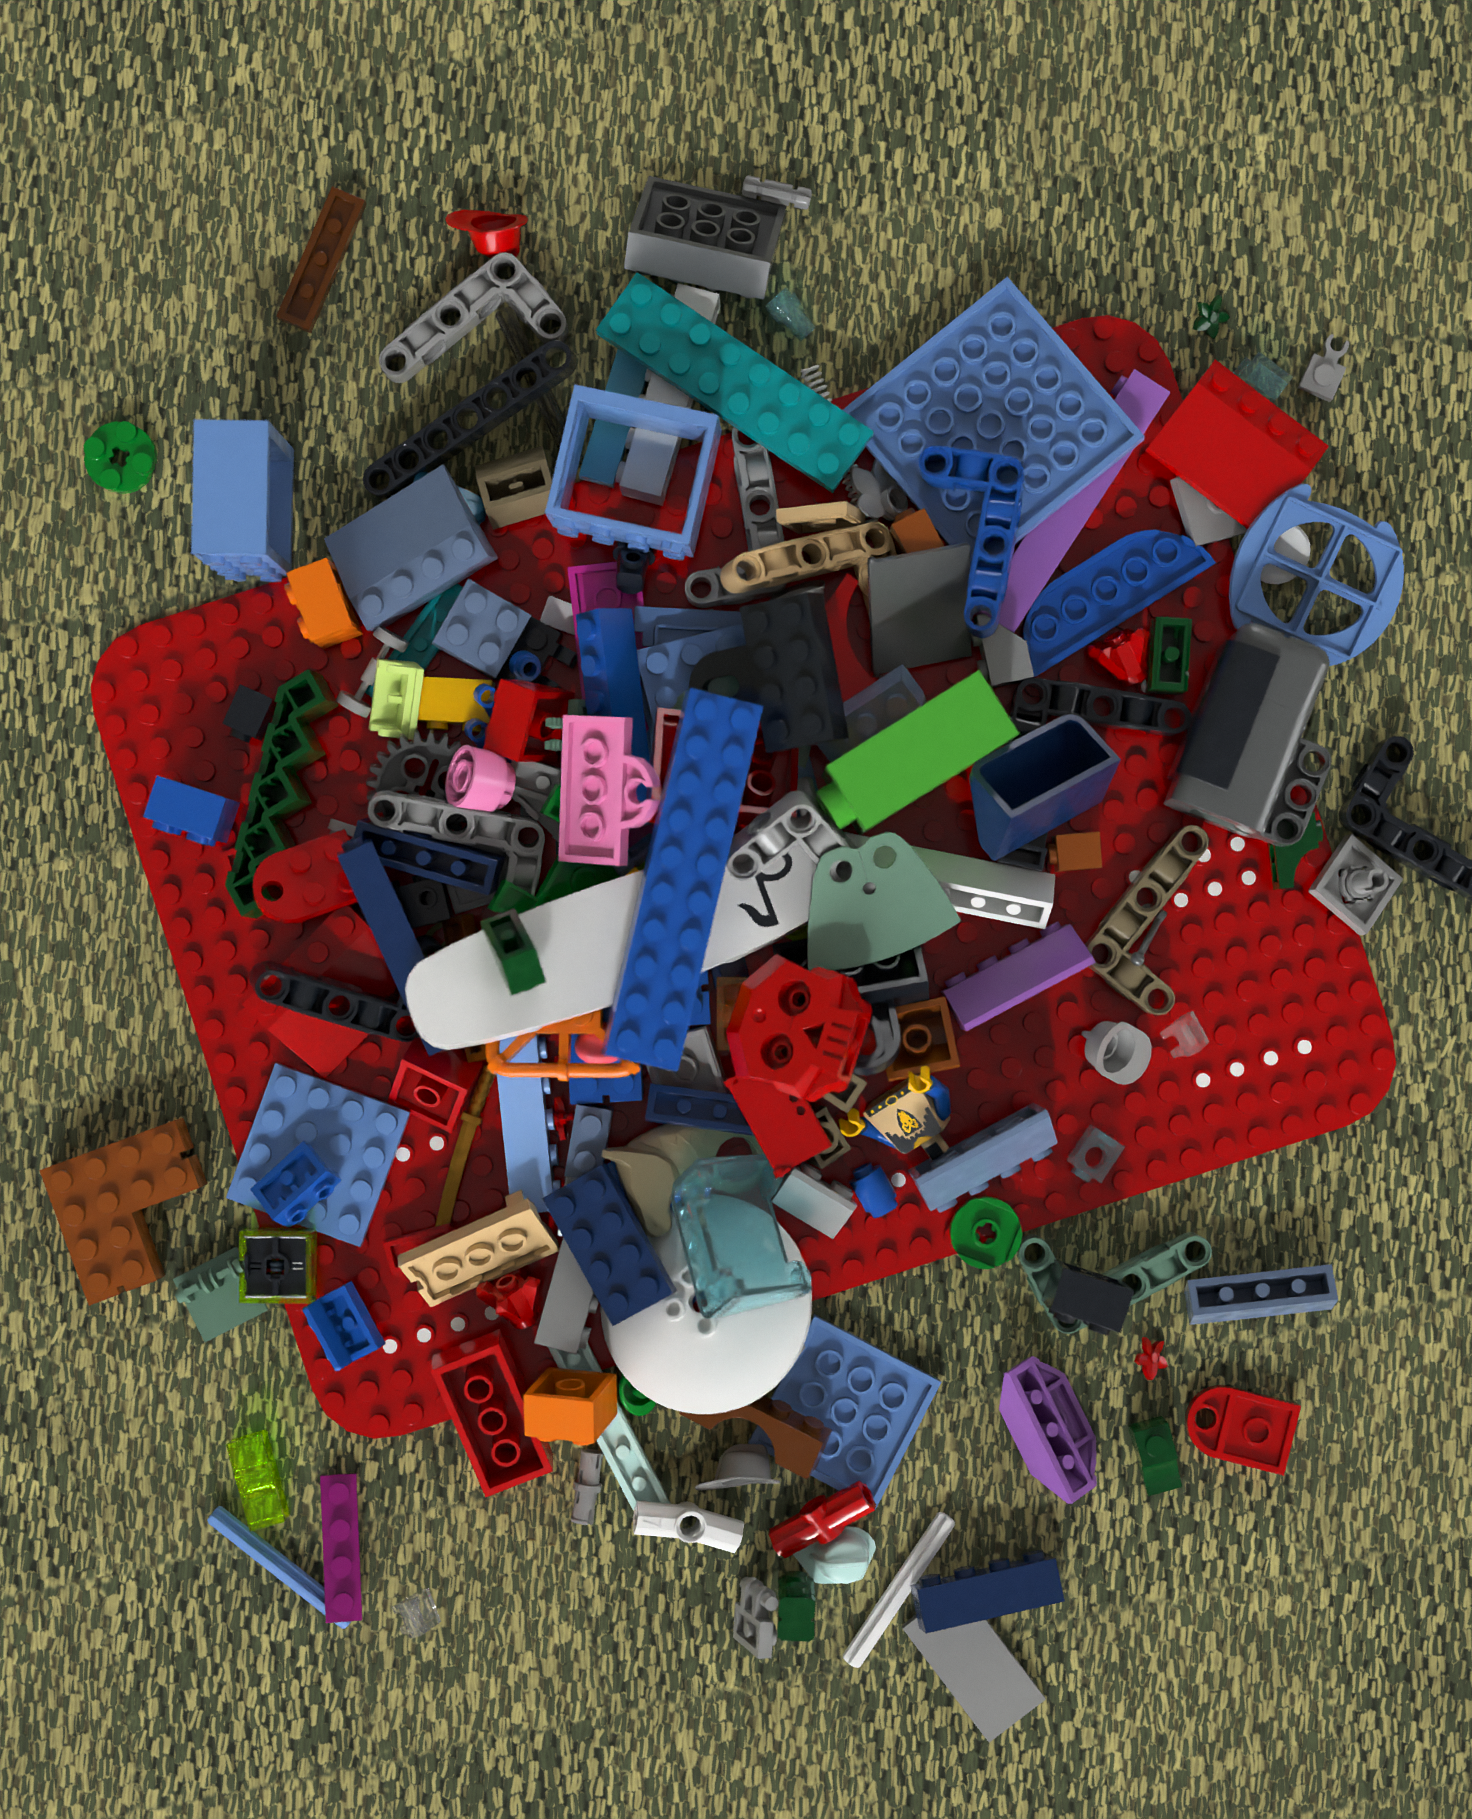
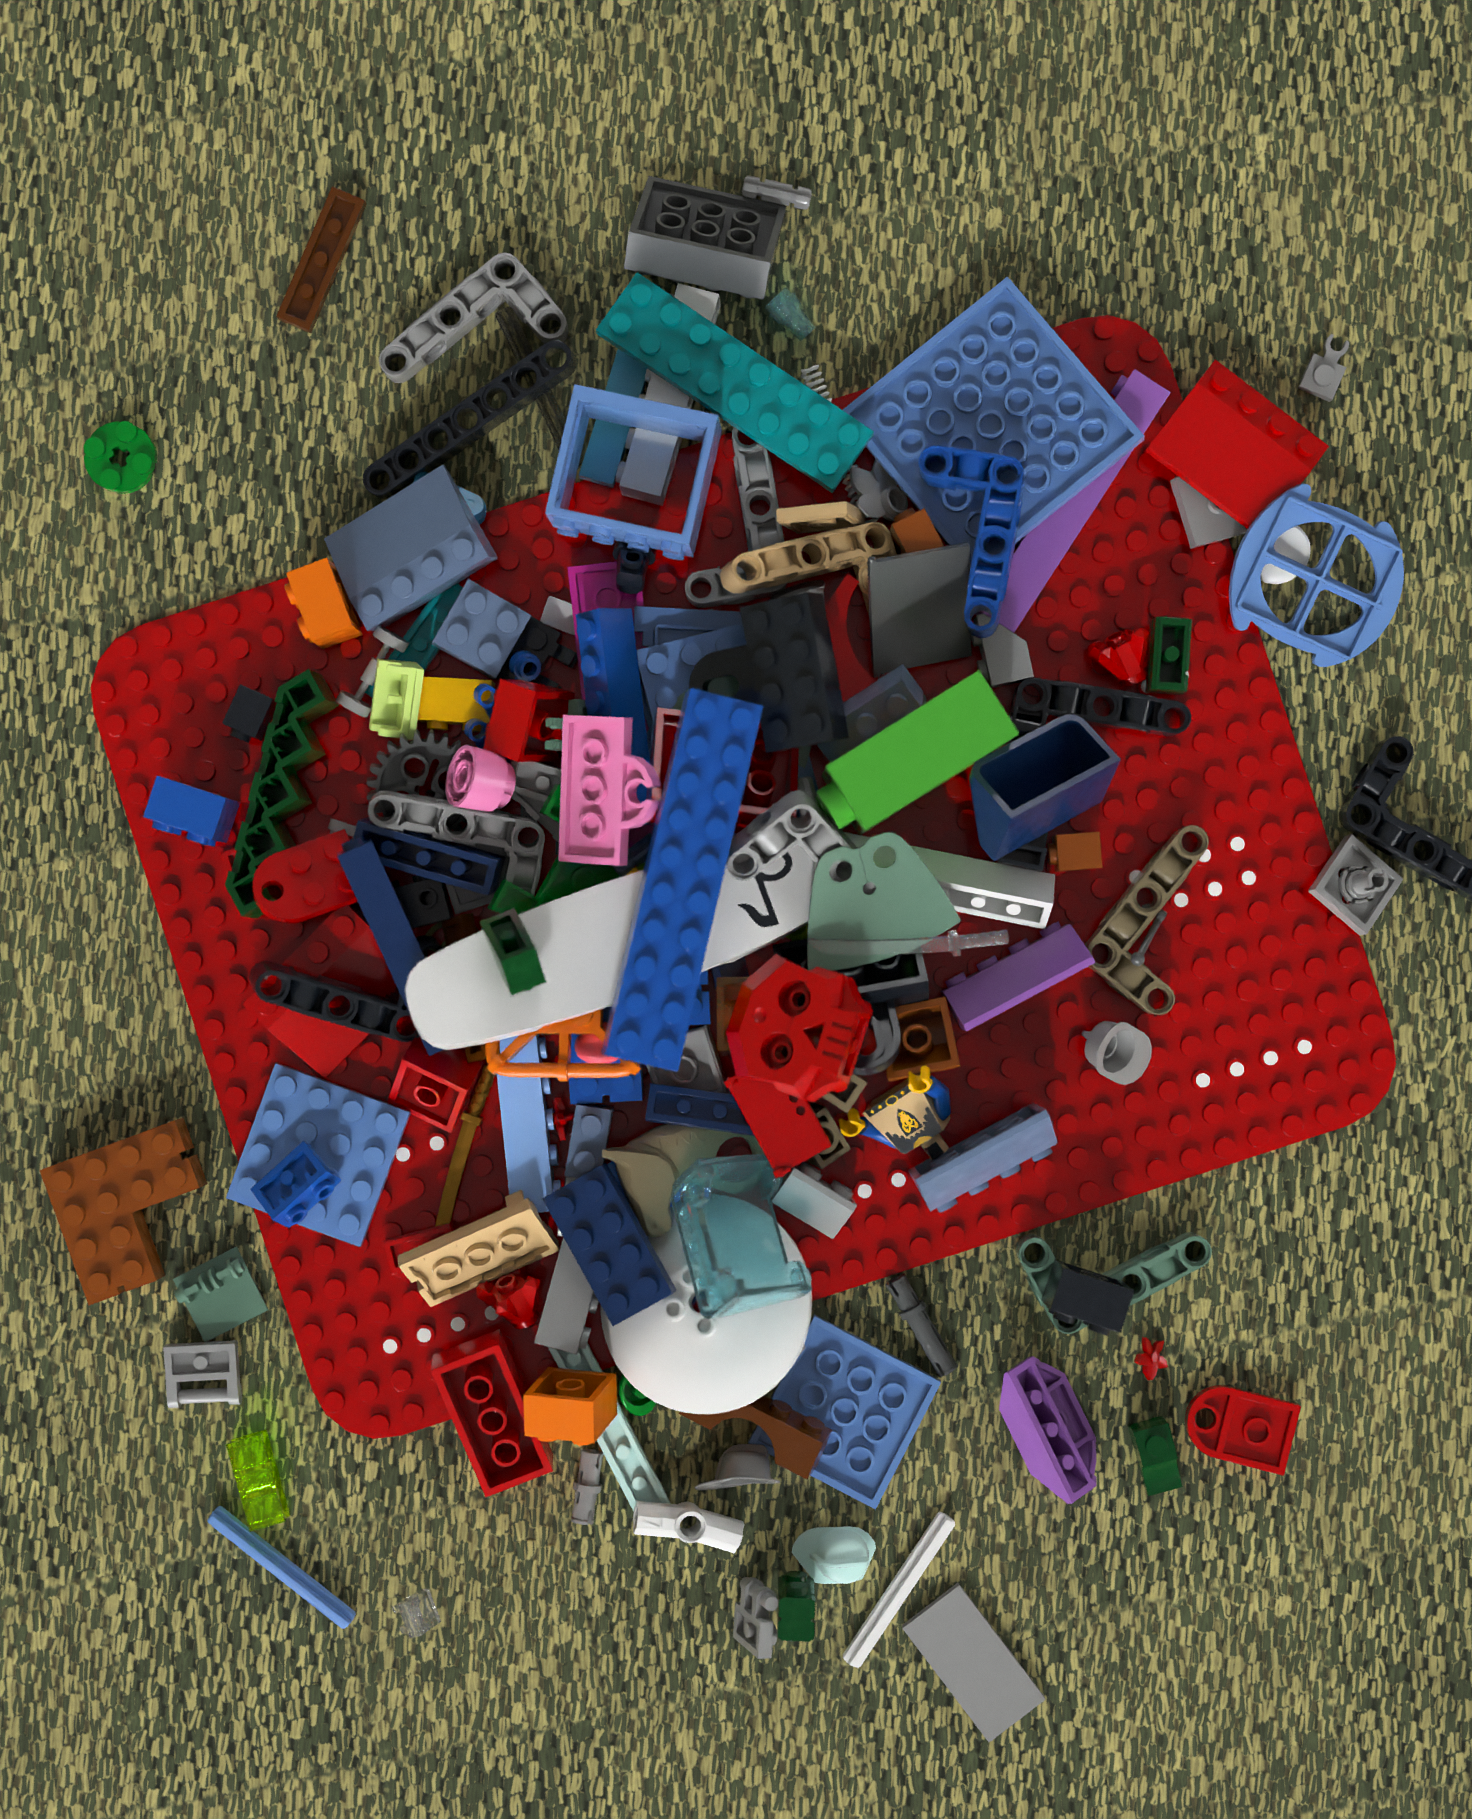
medium blue window [191,419,294,582] -> none
piece [239,1227,317,1303] -> none
blue bracket [303,1281,386,1371] -> none
magenta plate [320,1473,363,1623] -> none
red piece [445,209,529,258] -> none
dark tan slope [475,446,553,530] -> none
red piece [768,1480,876,1558] -> none
blue brick [849,1162,898,1218] -> none
dark blue brick [910,1550,1065,1634] -> none
green plate [949,1196,1022,1269] -> none
blue plate [1022,530,1216,678] -> none
clear light blue brick [1067,1125,1125,1183] -> none
clear tile [1160,1011,1210,1058] -> none
dark grey piece [1164,623,1331,847] -> none
sand blue brick [1184,1264,1338,1325] -> none
dark green plant [1193,295,1230,339] -> none
clear light blue brick [1233,352,1293,403] -> none
dark green arch [1268,812,1323,890] -> none
none -> light grey plate [163,1340,242,1408]
none -> clear sword [807,930,1009,956]
none -> dark grey pin [885,1273,958,1377]

